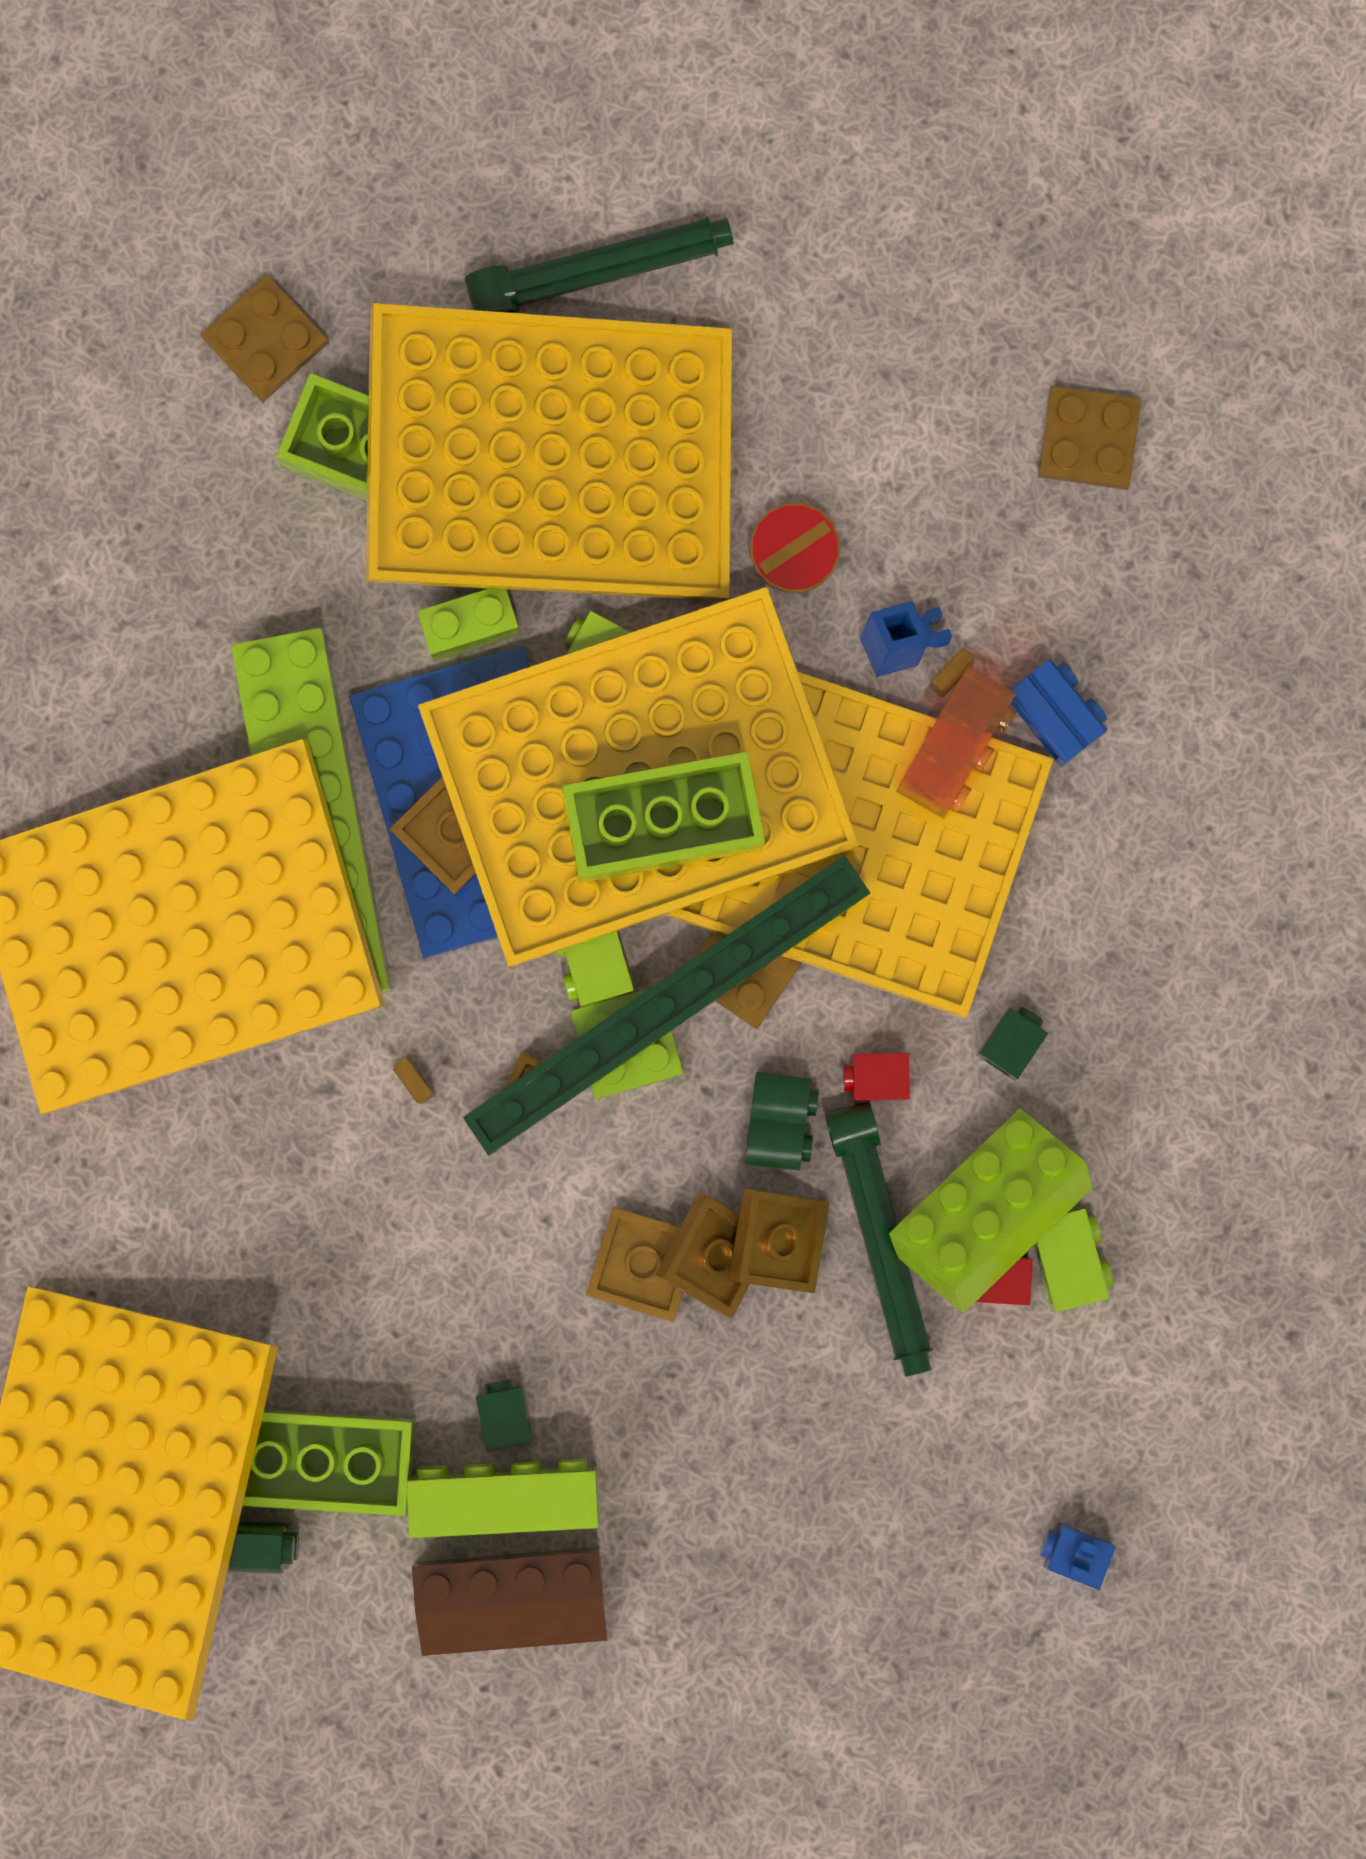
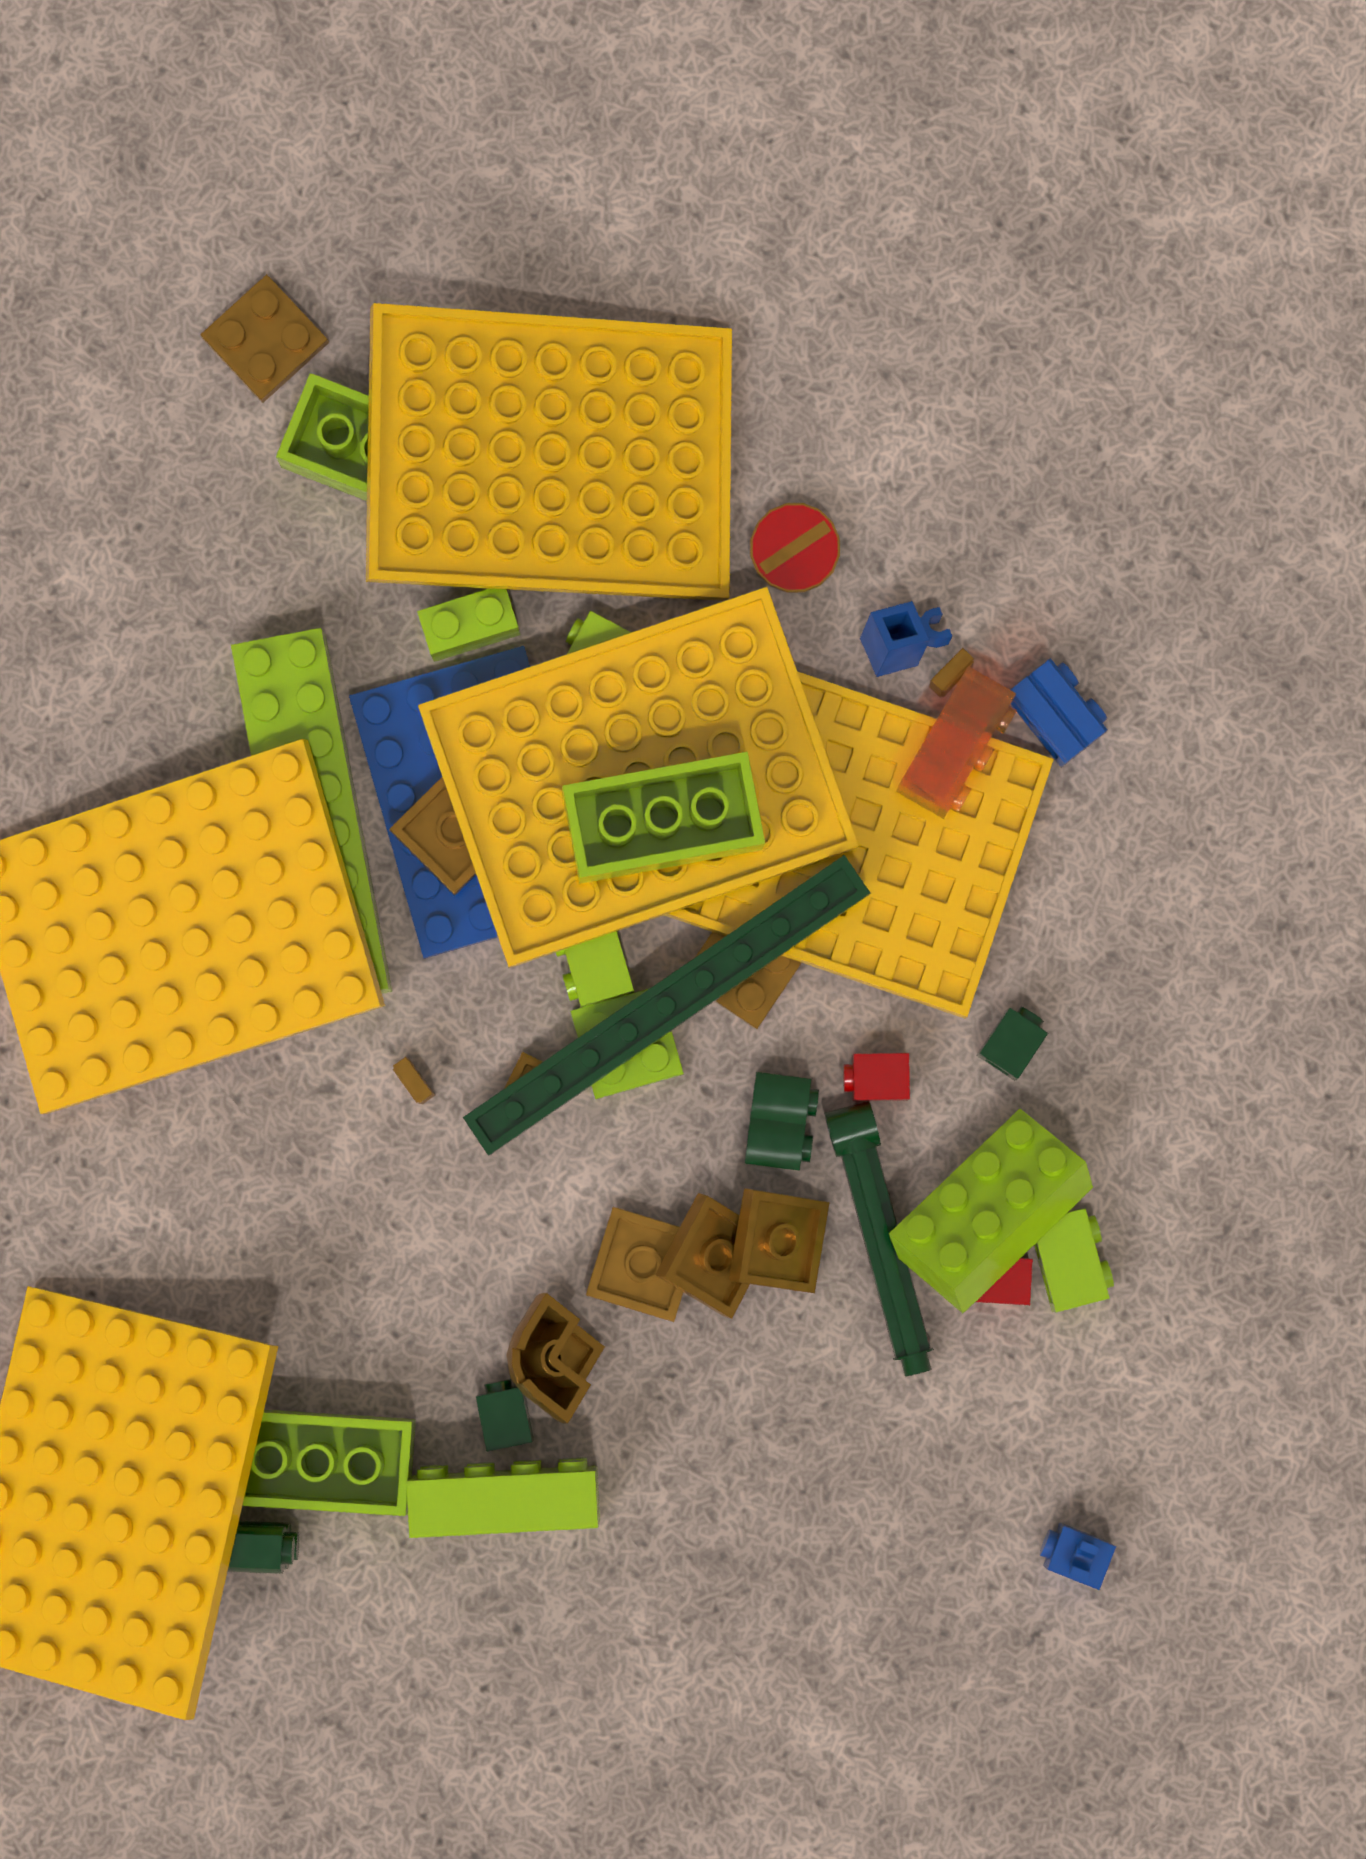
reddish brown slope [412,1547,607,1656] -> none
dark green piece [464,216,734,313] -> none
pearl gold plate [1038,386,1142,490] -> none
none -> pearl gold brick [506,1293,605,1424]

